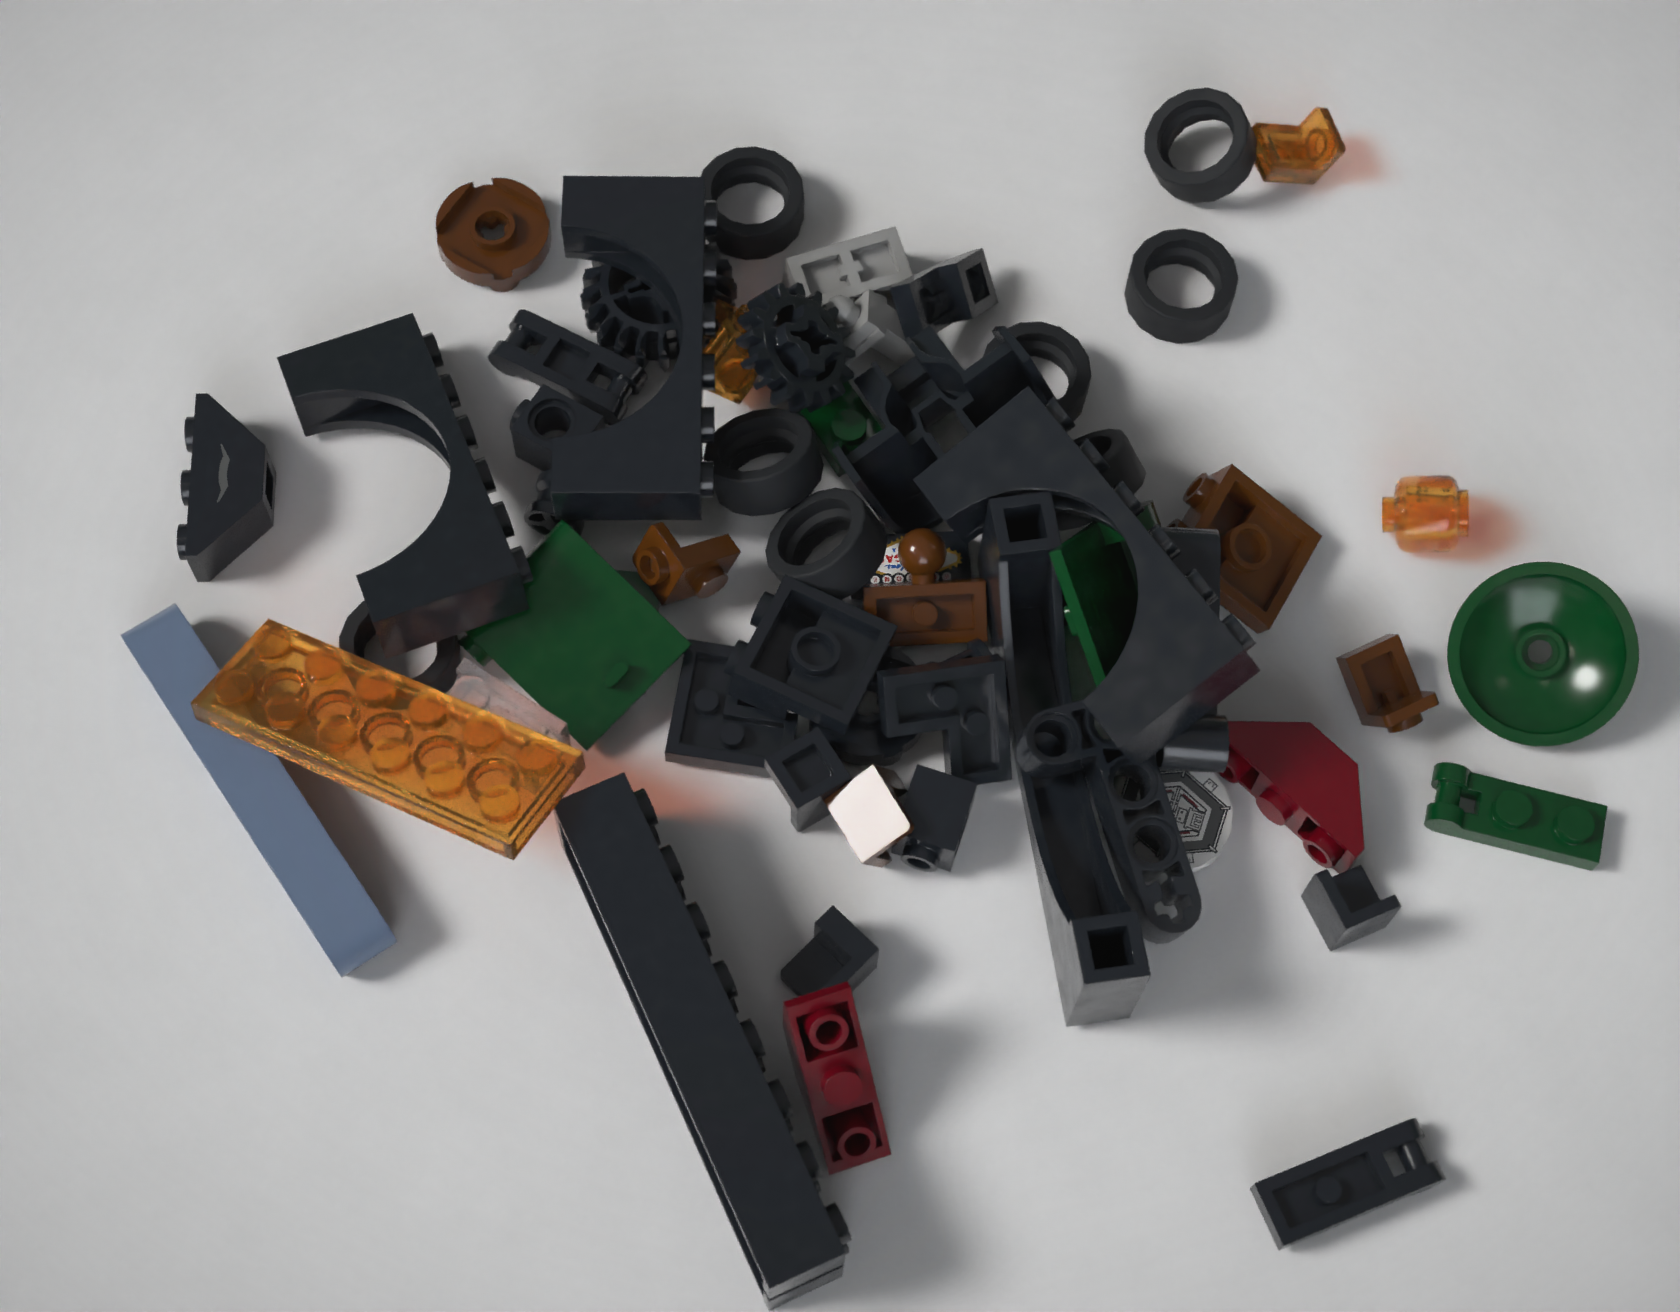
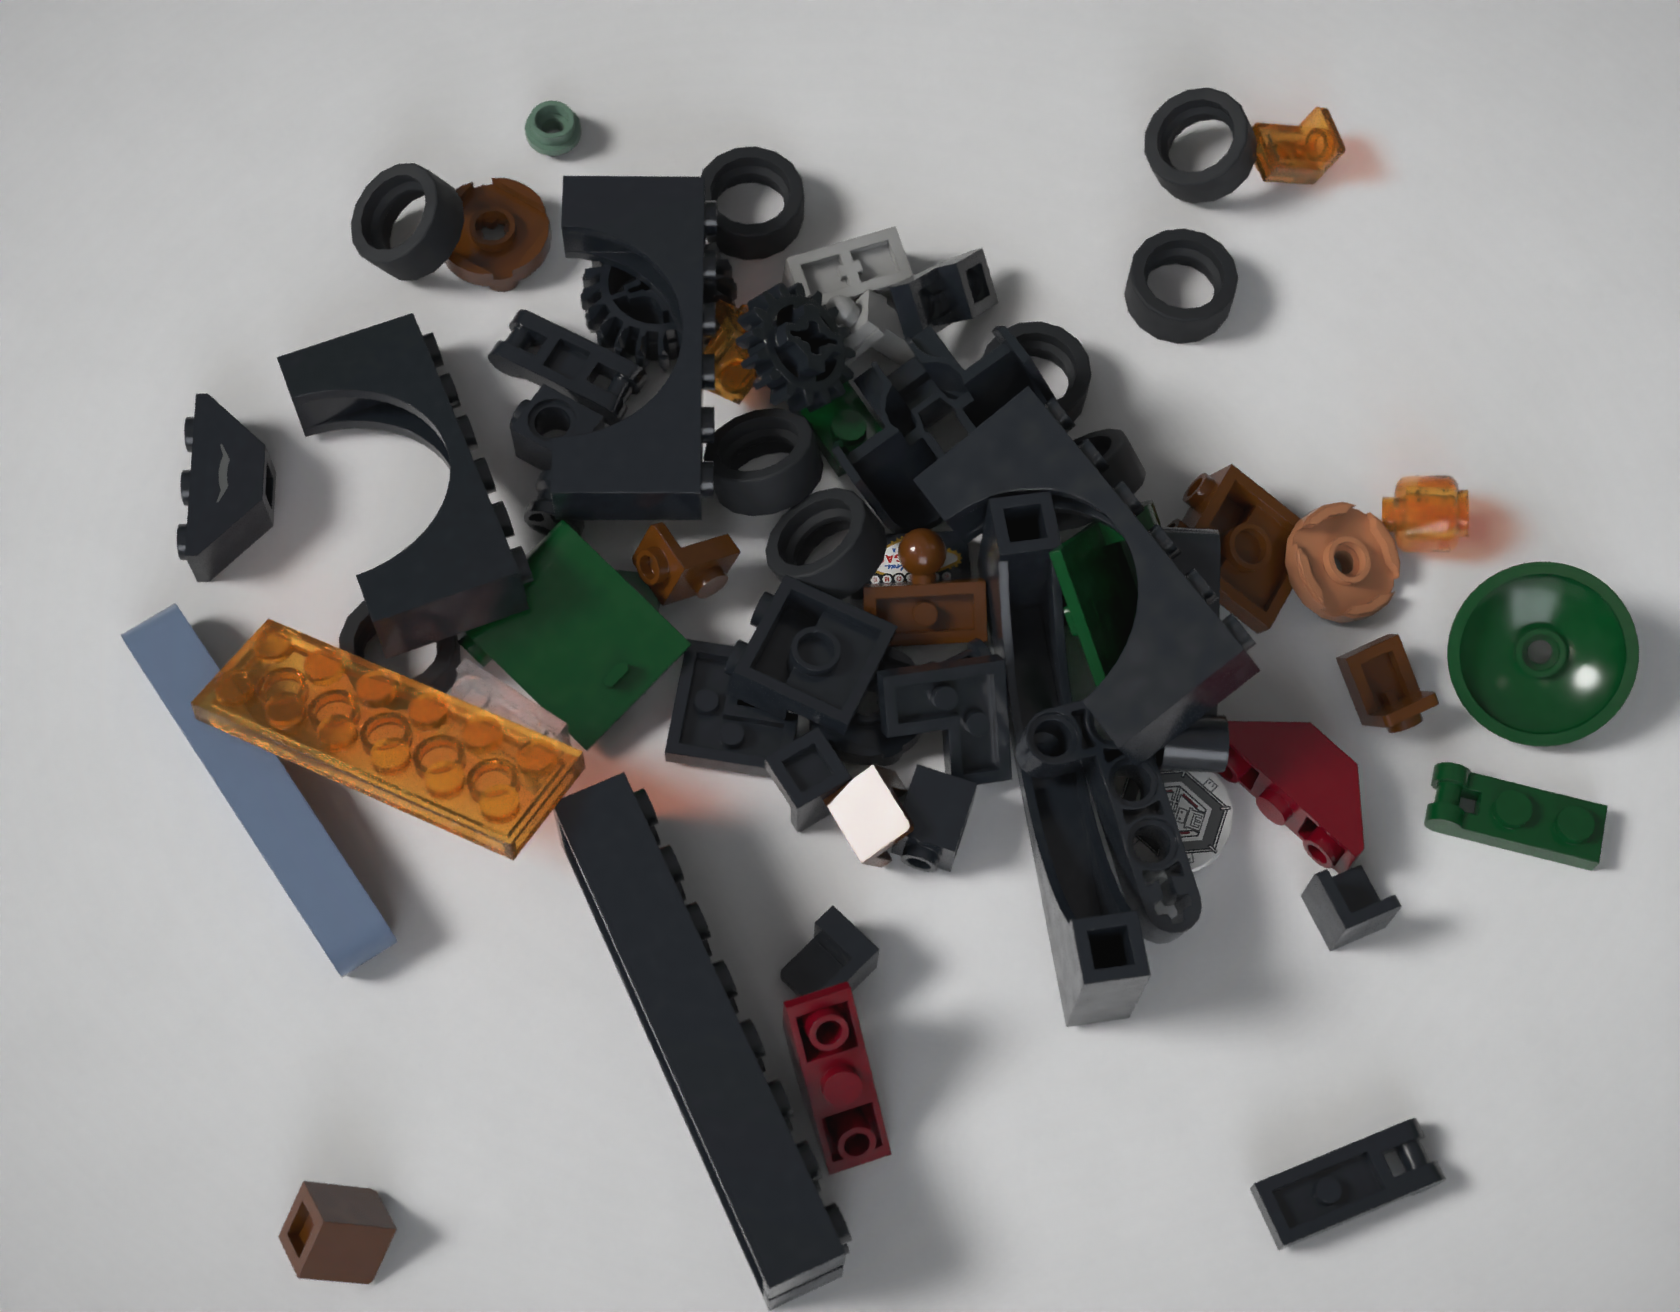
none -> reddish brown panel [278,1181,397,1284]
none -> black tyre [351,163,464,280]
none -> sand green plate [525,101,581,156]
none -> nougat plate [1285,502,1400,623]

